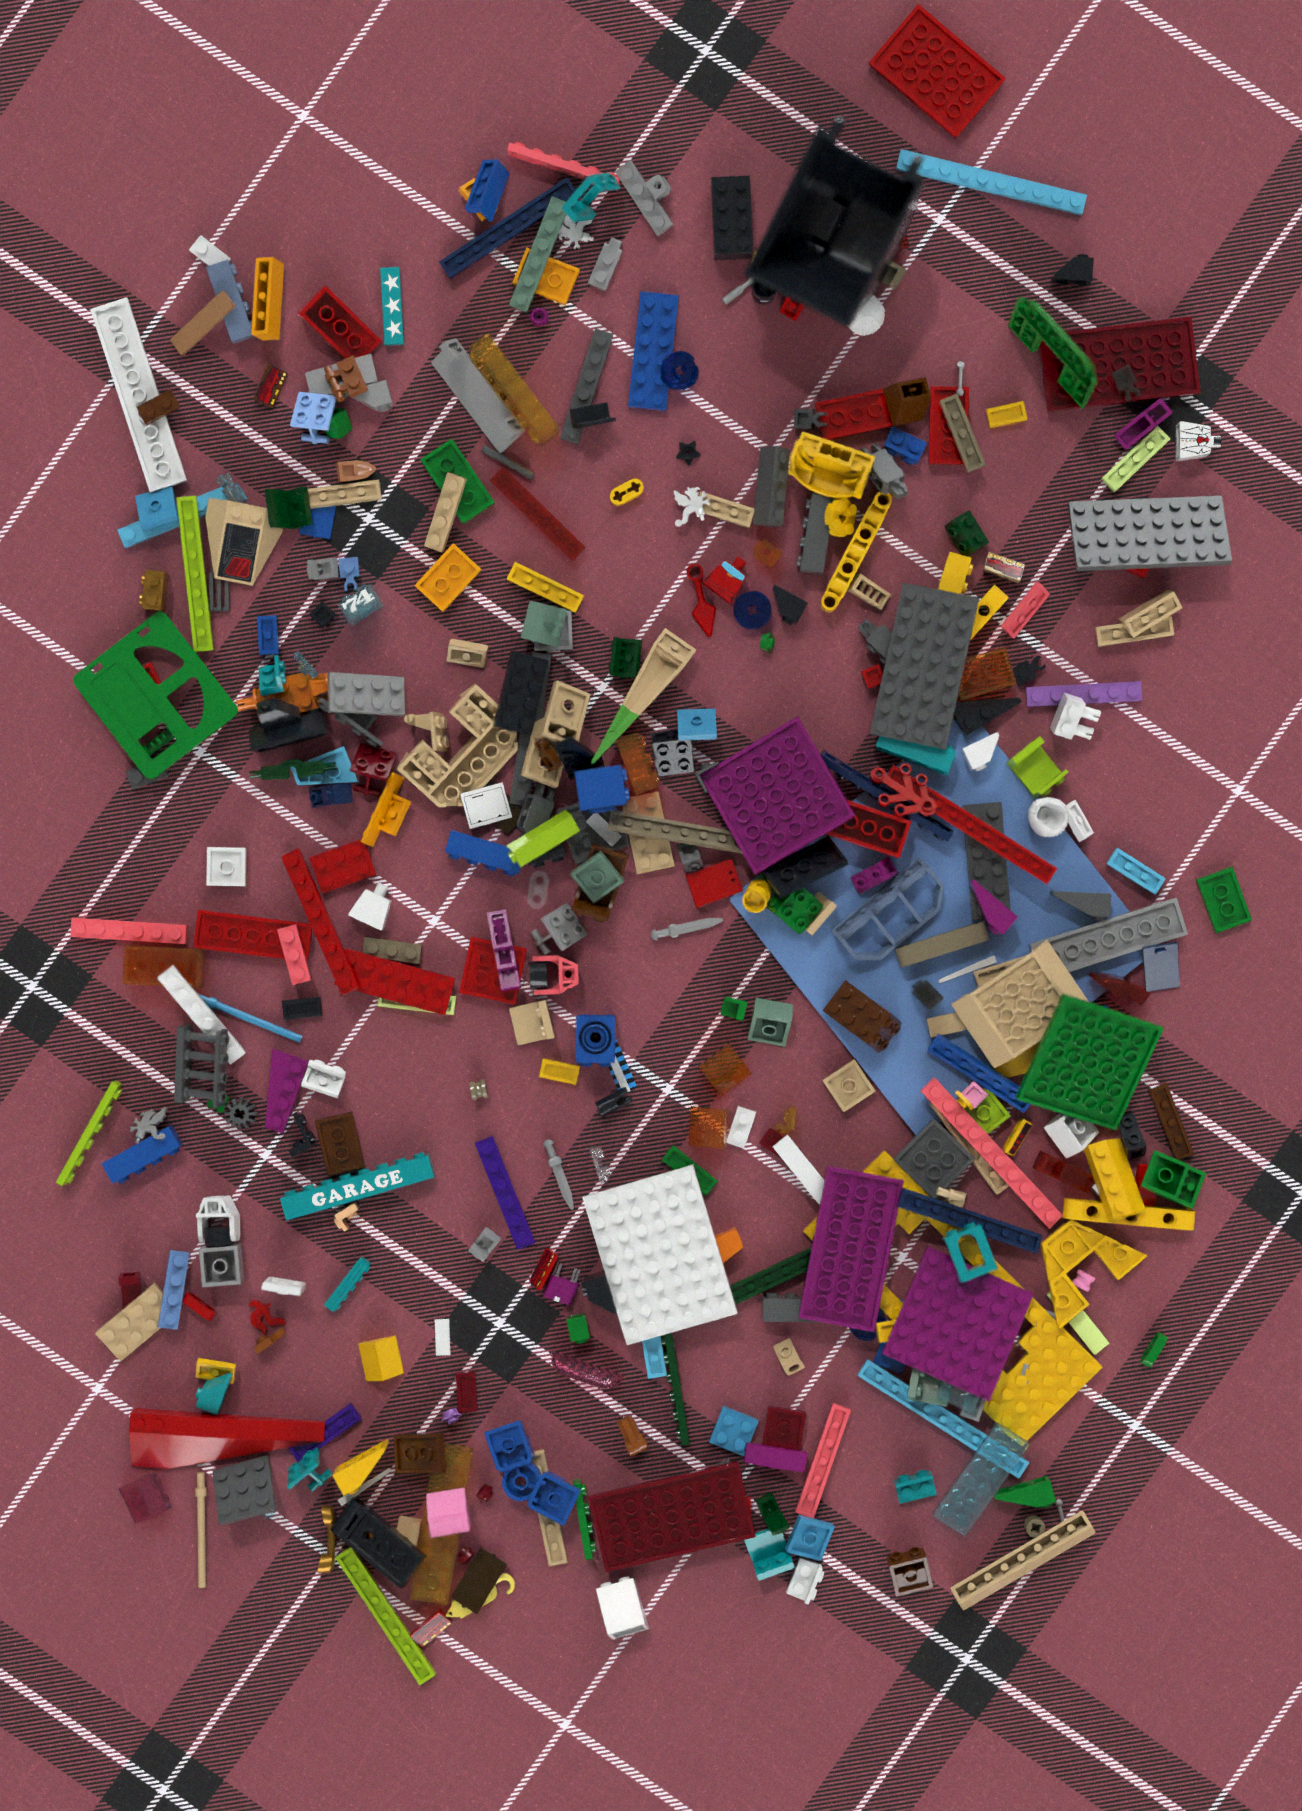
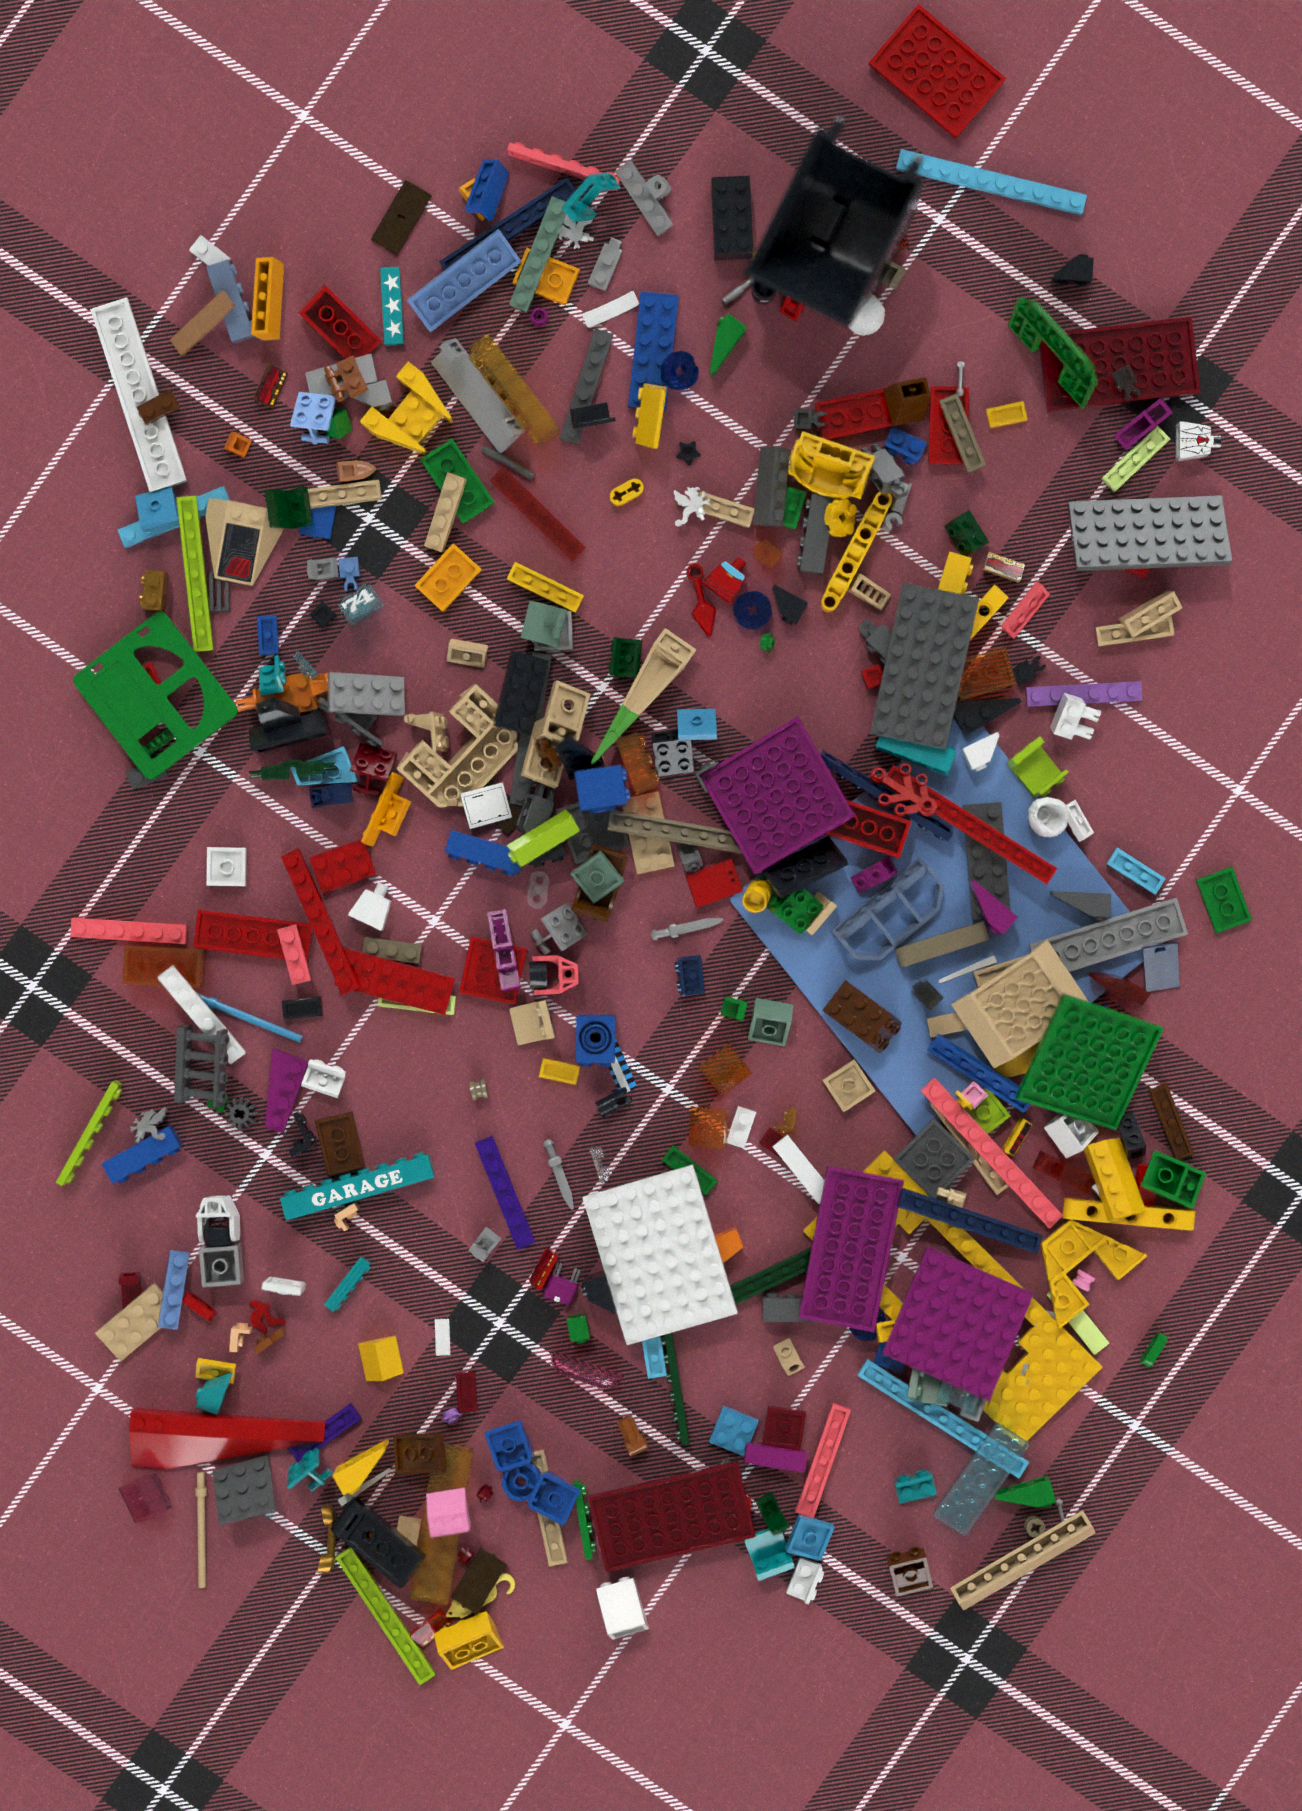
clear light blue plate [216,473,248,503] -> none
white sticker [586,813,622,846] -> none
teal panel [942,1222,998,1283] -> none
none -> orange slope [224,432,252,458]
none -> light nougat bracket [229,1323,253,1352]
none -> yellow wedge [360,361,453,456]
none -> dark brown piece [371,180,432,256]
none -> medium blue plate [407,229,522,332]
none -> yellow slope [433,1611,504,1670]
none -> white sticker [582,291,639,328]
none -> yellow slope [632,383,667,449]
none -> dark blue bracket [674,955,705,996]
none -> green slope [709,313,747,378]
none -> green plate [783,487,806,530]
none -> light grey piece [882,483,912,533]

